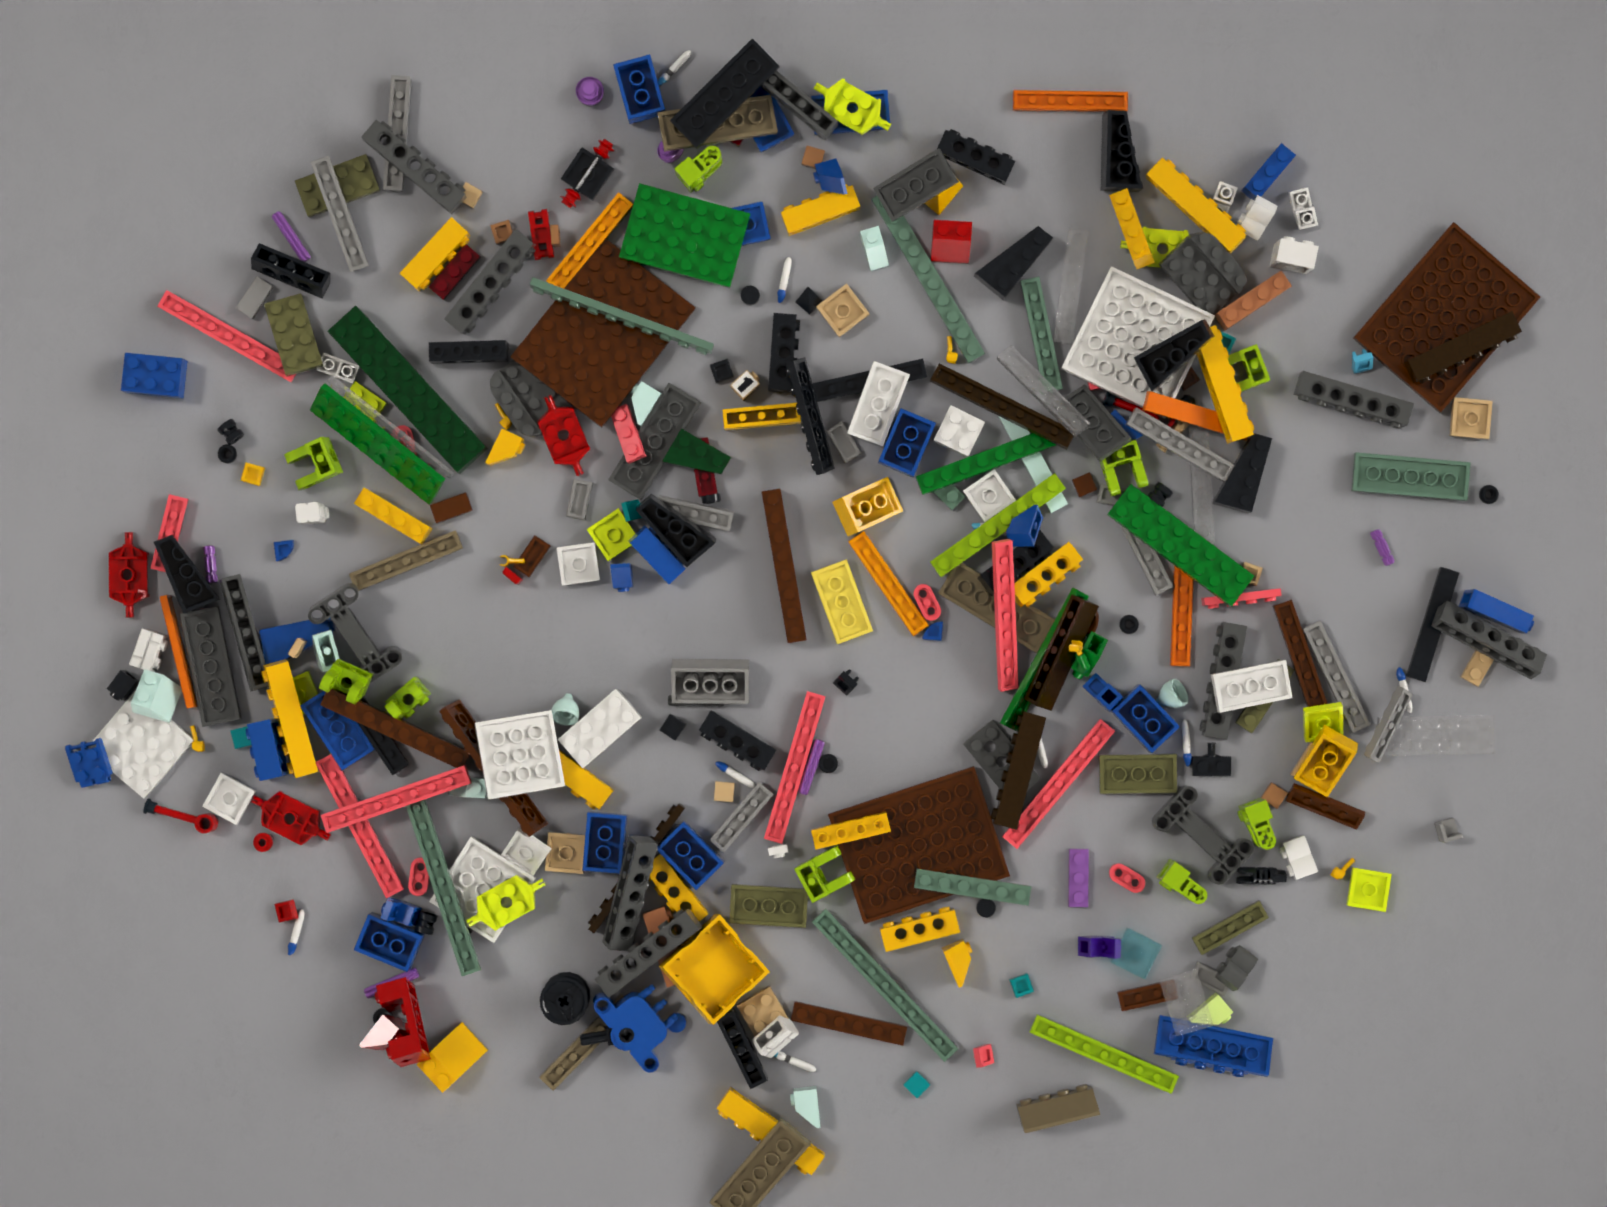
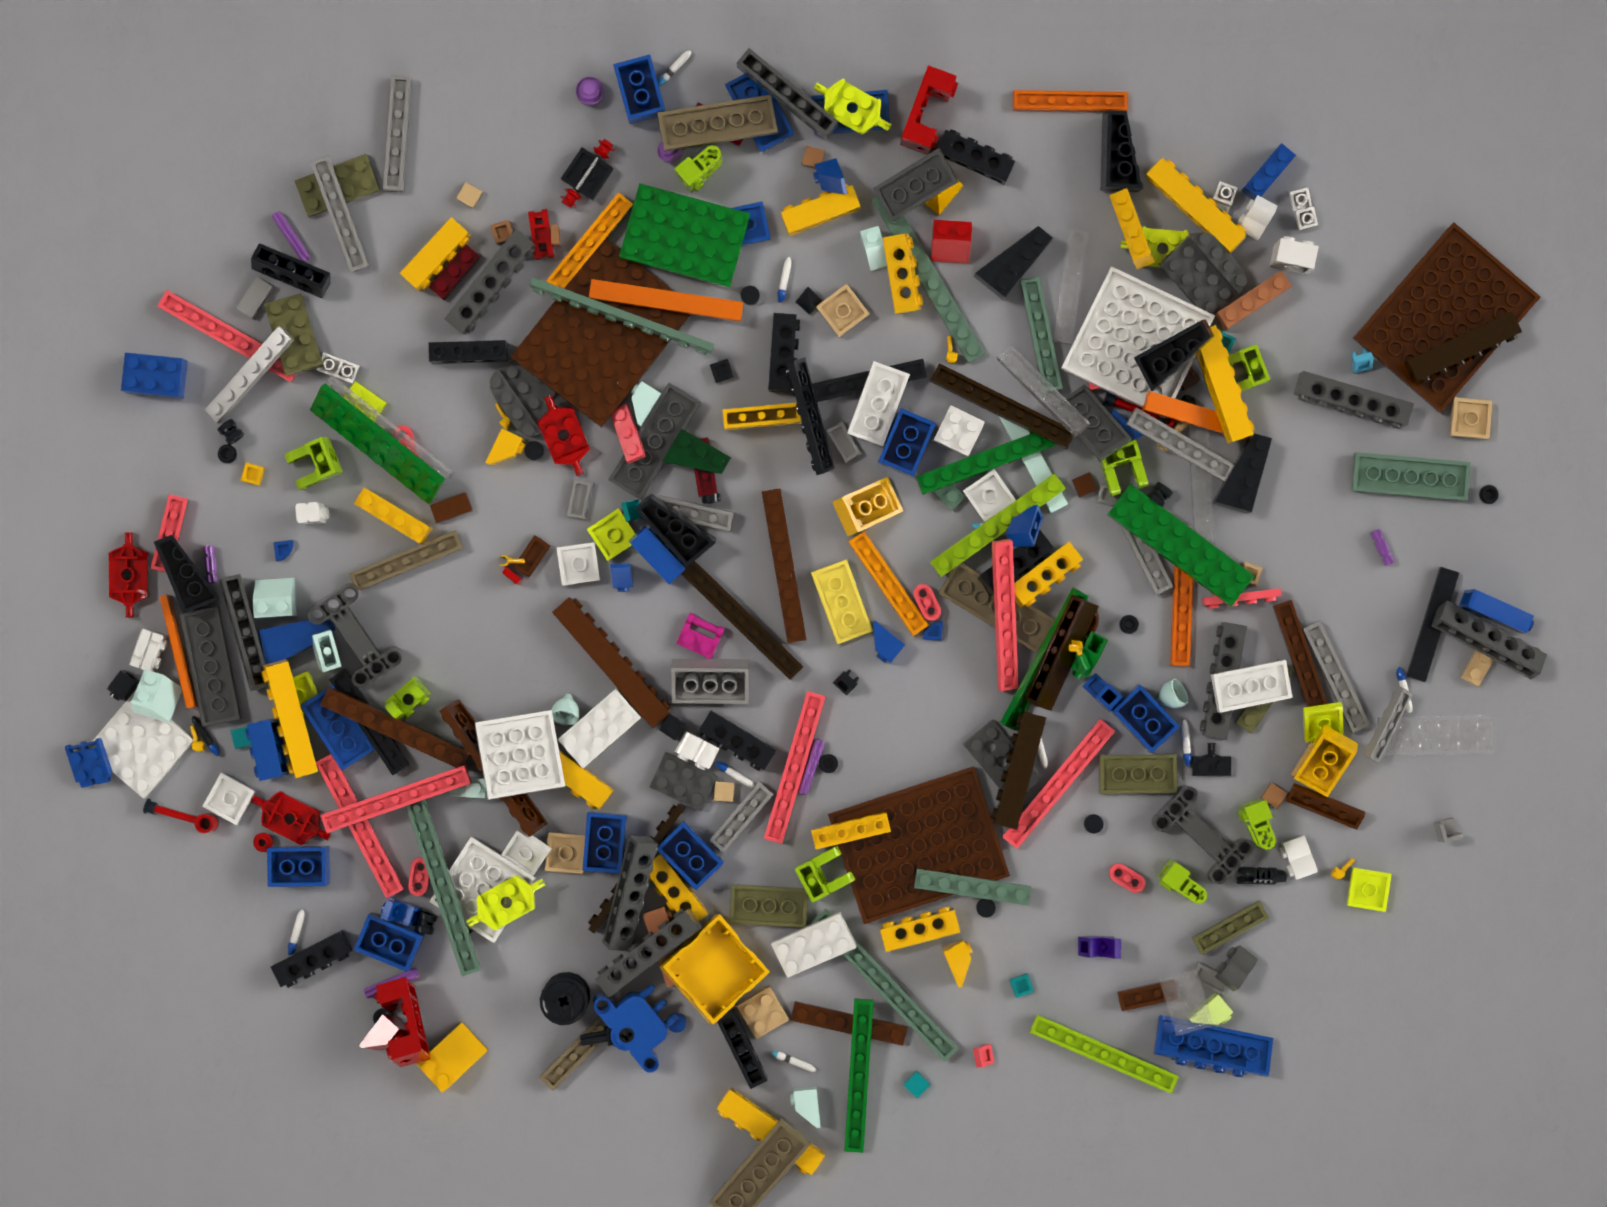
red tile [274,899,298,923] -> none
tan tile [288,638,307,658] -> none
lime brick [319,659,373,705] -> none
dark green brick [327,305,488,474] -> none
dark grey brick [361,120,467,214] -> none
black plate [670,38,780,149] -> none
brick [730,370,760,401] -> none
white brick [752,1015,799,1058] -> none
white plate [768,843,788,858] -> none
dark tan slope [1016,1084,1101,1133] -> none
medium lavender plate [1068,849,1089,907] -> none
clear light blue plate [1110,928,1162,979] -> none
none -> black piece [192,716,220,756]
none -> light grey plate [205,326,294,423]
none -> light aqua slope [253,578,297,618]
none -> blue brick [267,846,330,887]
none -> black brick [270,930,353,988]
none -> black tile [524,441,544,461]
none -> reddish brown brick [552,597,671,728]
none -> orange tile [589,279,744,322]
none -> dark grey plate [649,752,718,811]
none -> white brick [675,731,720,770]
none -> dark pink plate [676,612,725,659]
none -> dark brown plate [681,561,803,680]
none -> white plate [771,912,857,978]
none -> green plate [844,998,874,1153]
none -> blue slope [873,621,905,663]
none -> yellow brick [883,234,923,314]
none -> red plate [900,65,959,155]
none -> black tile [1084,814,1103,834]

